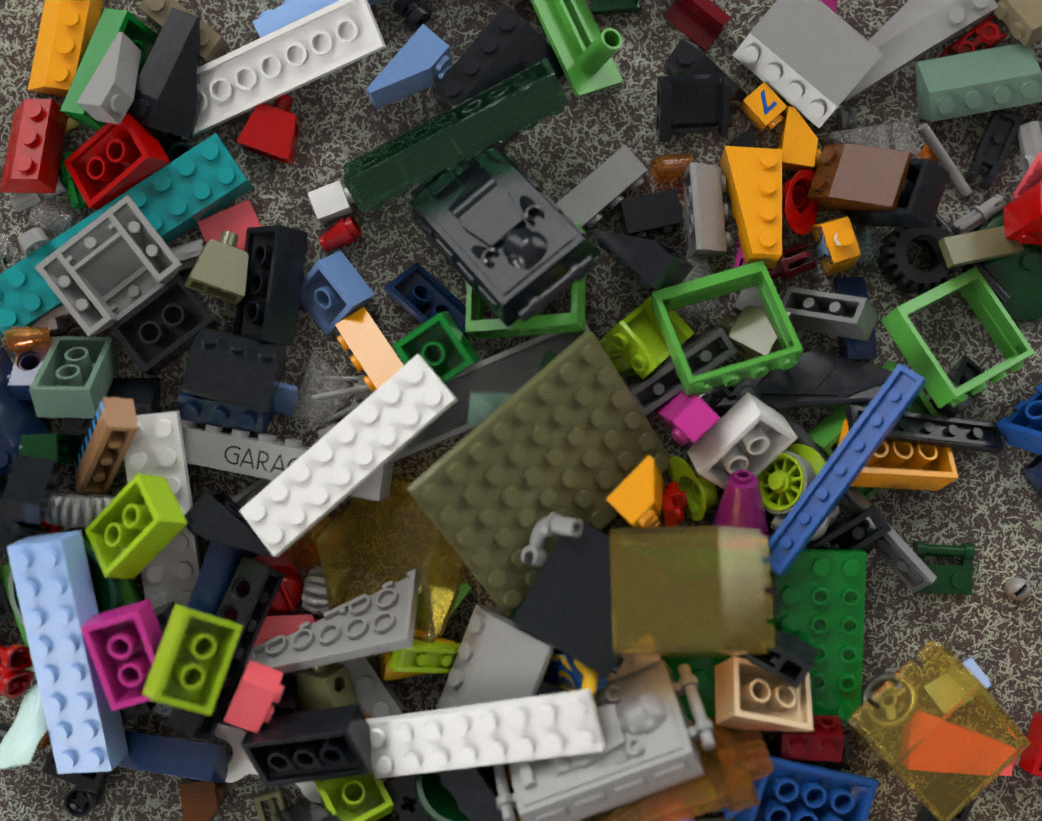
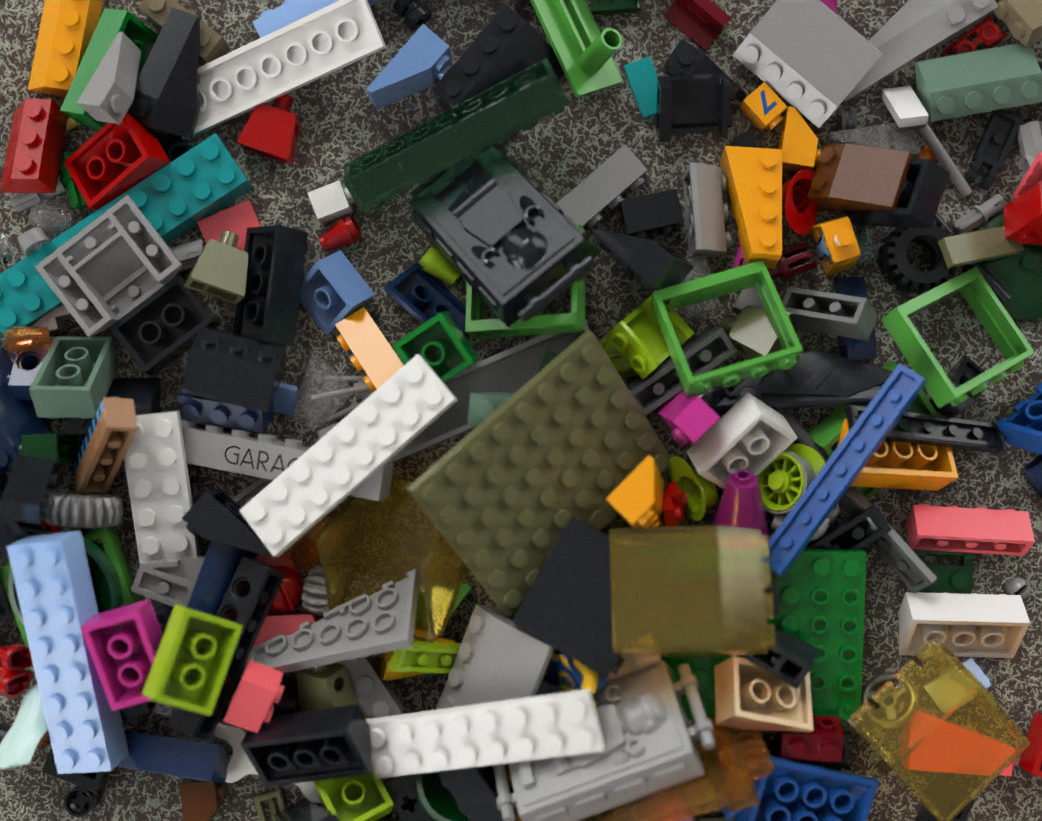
lime brick [85,473,188,579] -> none
light grey piece [521,512,583,567] -> none
clear orange cone [650,153,694,183] -> none
none -> light grey wing [131,556,205,607]
none -> lime cone [418,246,460,286]
none -> teal tile [623,56,658,120]
none -> white tile [882,86,929,128]
none -> white slope [899,592,1030,658]
none -> coral brick [906,504,1035,556]

